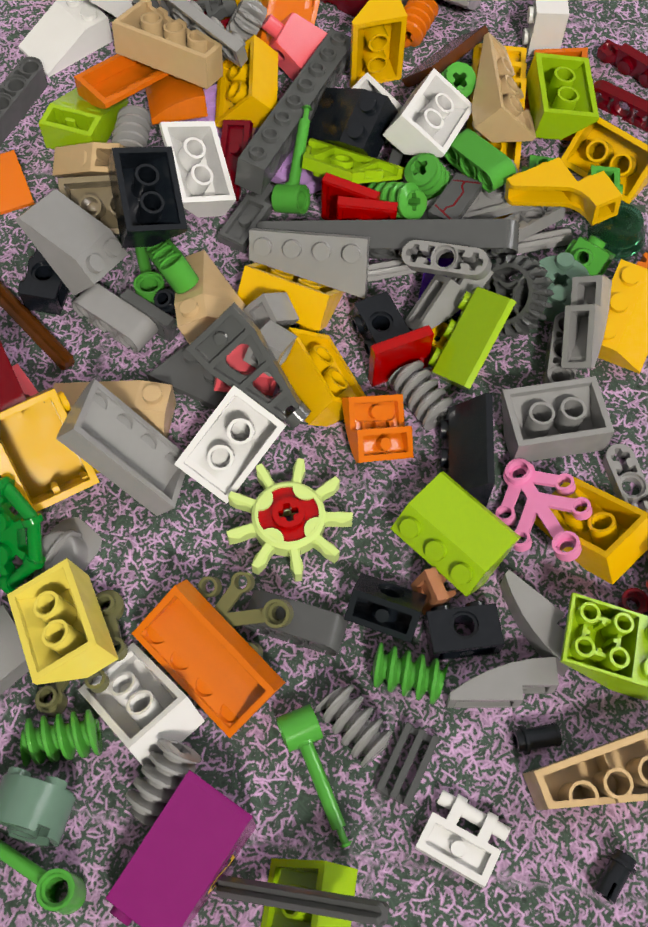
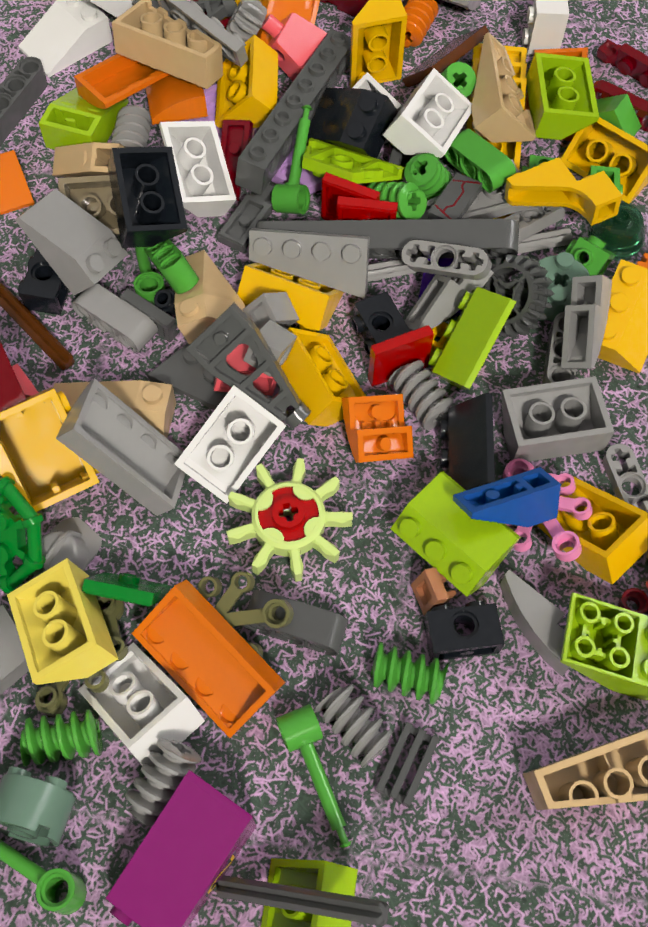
black brick [344,573,427,643] -> none
white plate [414,790,511,888] -> none
light grey slope [446,657,559,708] -> none
black pin [512,723,562,755] -> none
black pin [592,849,637,904] -> none
none -> green plate [82,572,171,607]
none -> blue slope [453,467,561,527]
none -> bright green slope [596,94,641,136]

